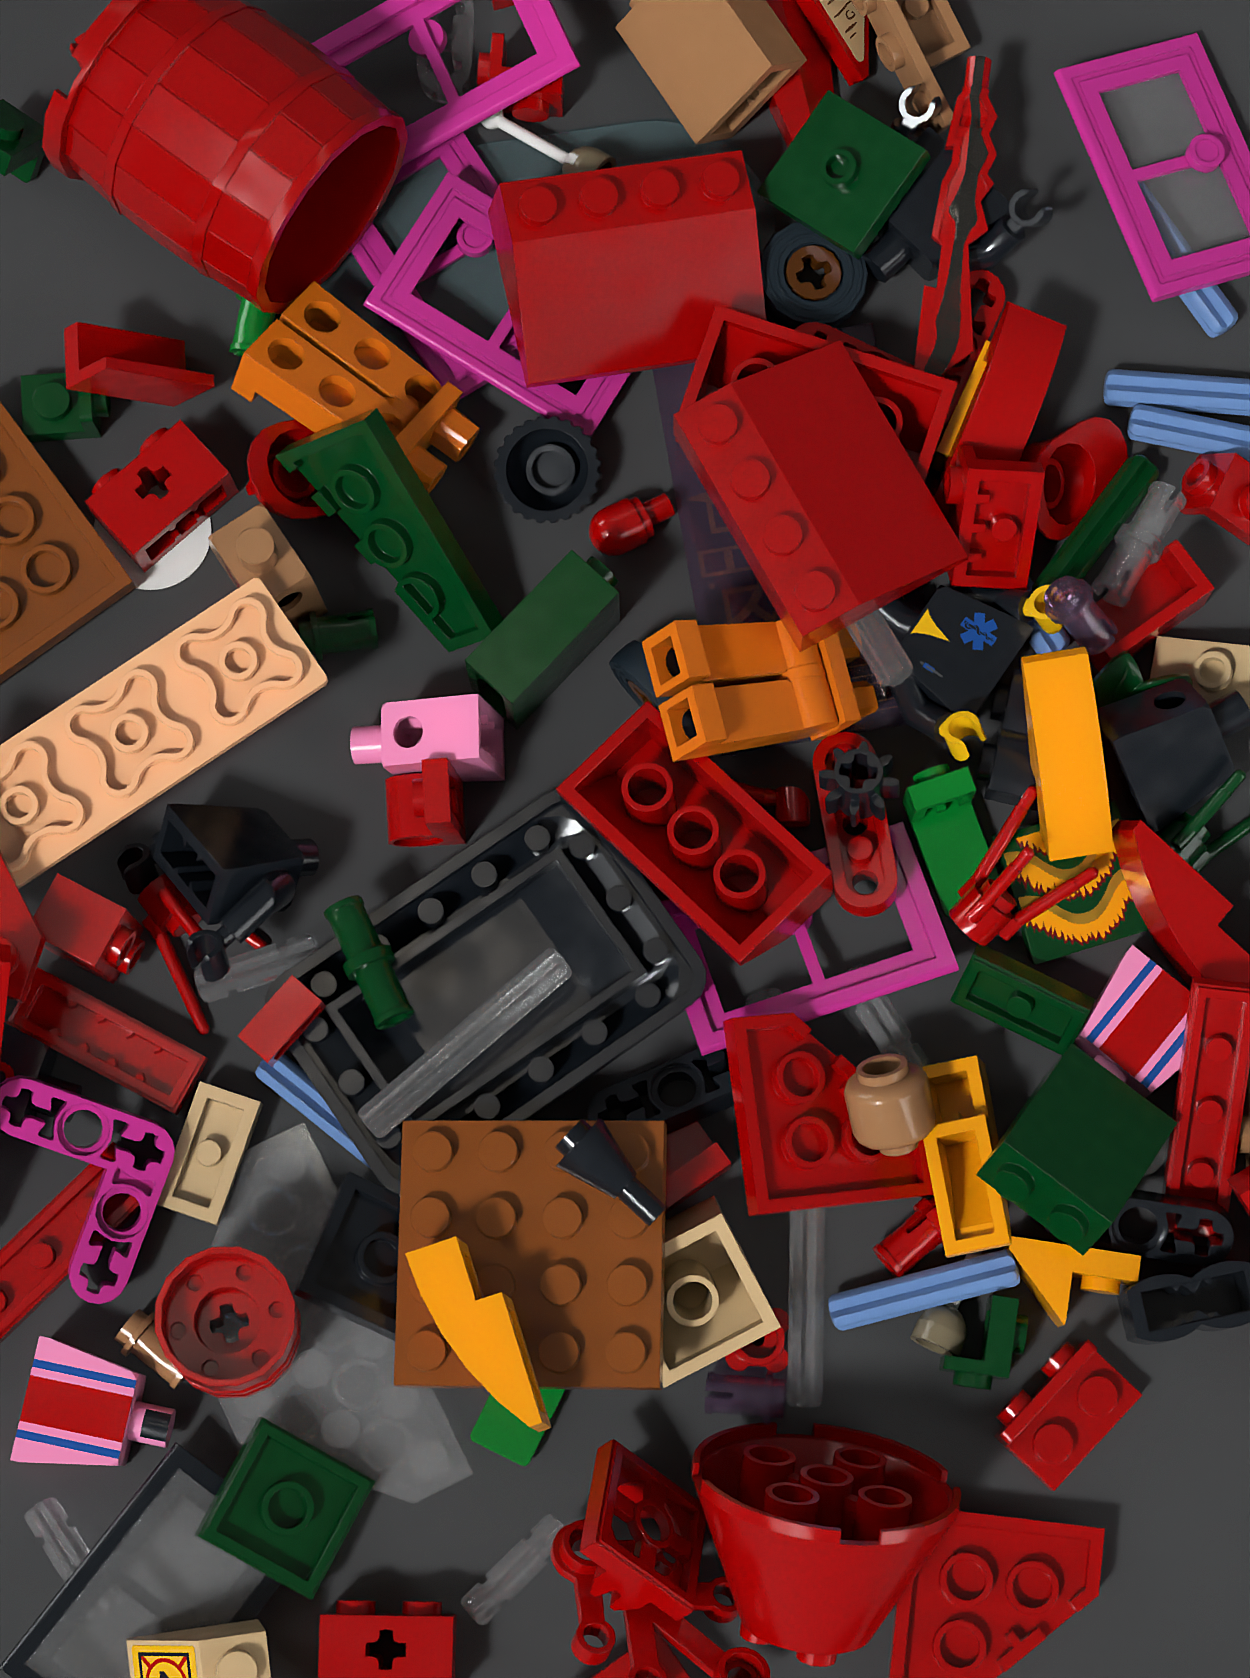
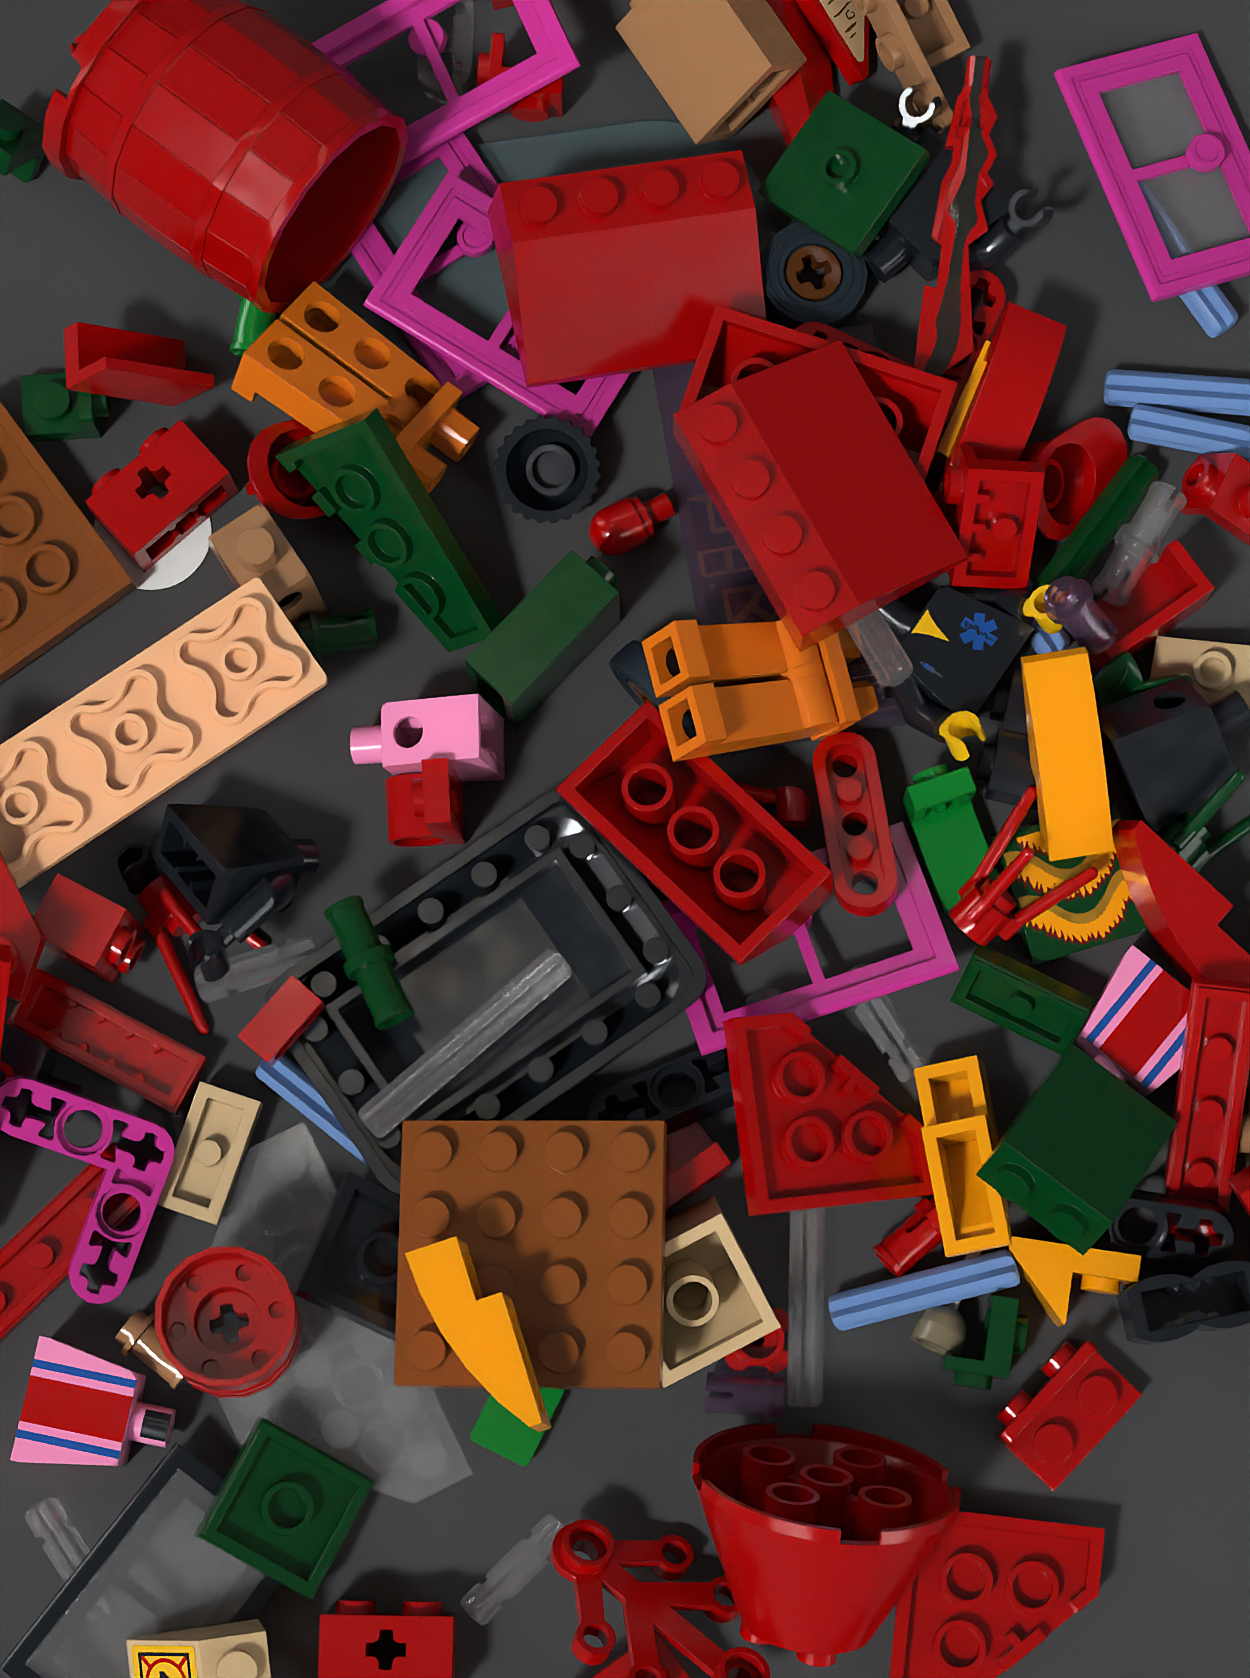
hinge [481,110,616,174] -> none
black cone [555,1118,667,1226] -> none
red piece [579,1439,706,1621] -> none
black gear [819,741,900,827] -> none
medium nougat head [844,1053,936,1156] -> none

